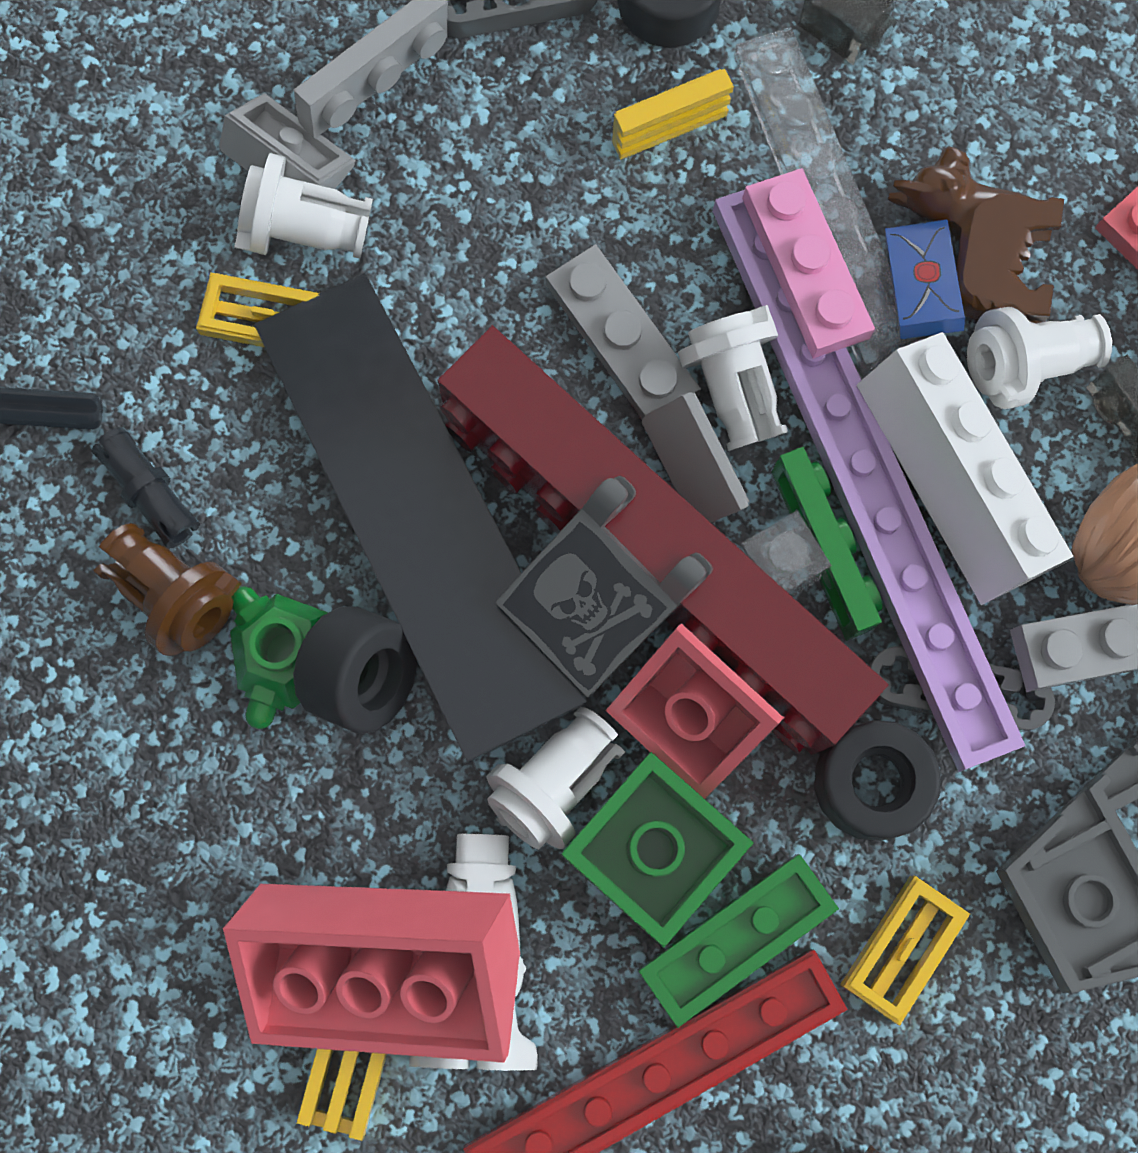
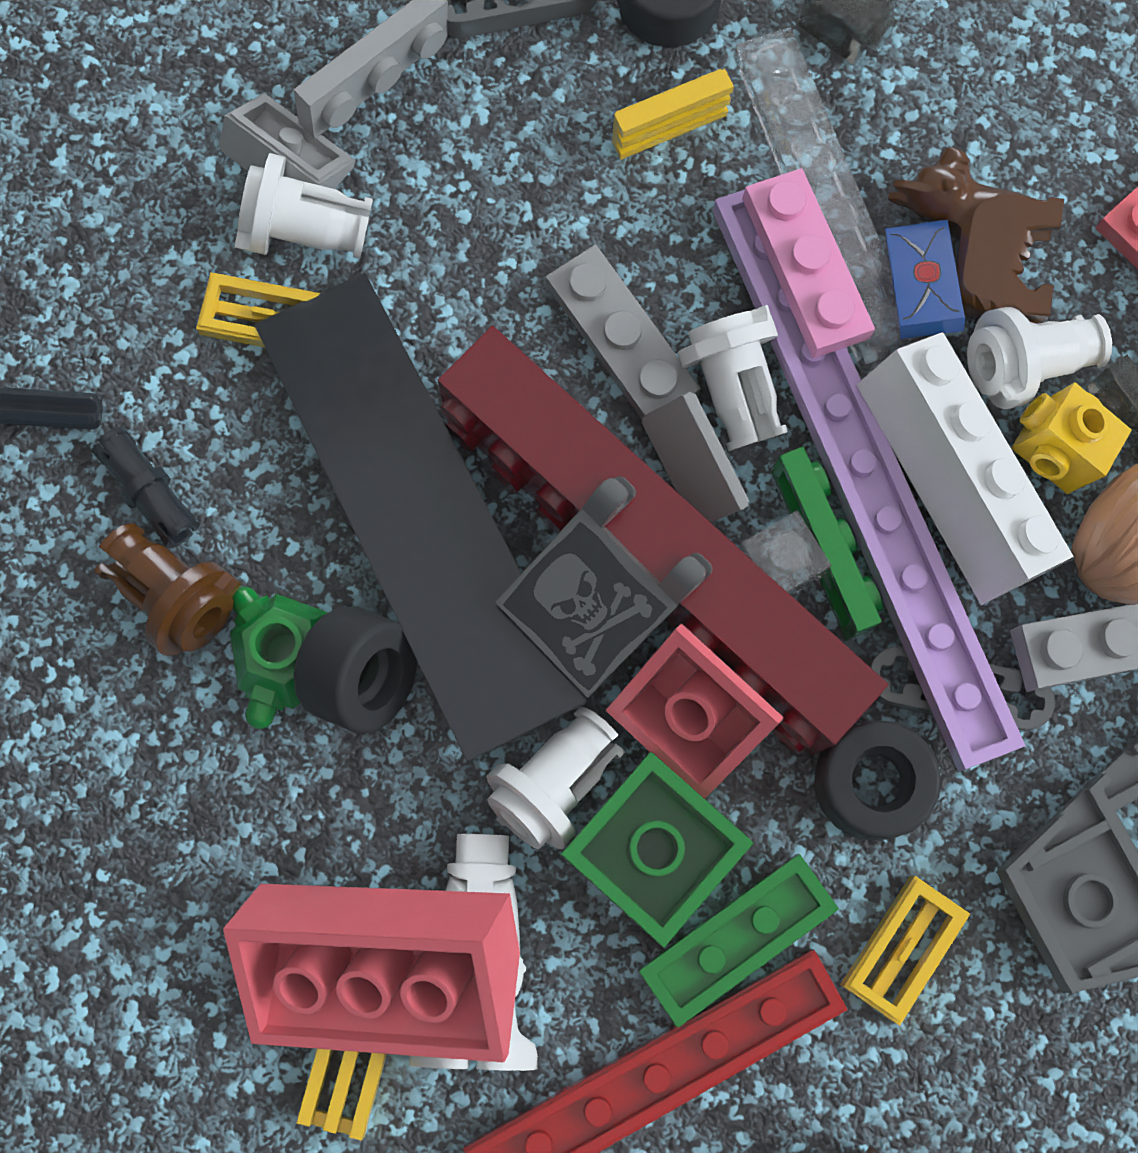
none -> yellow brick [1011,382,1132,494]

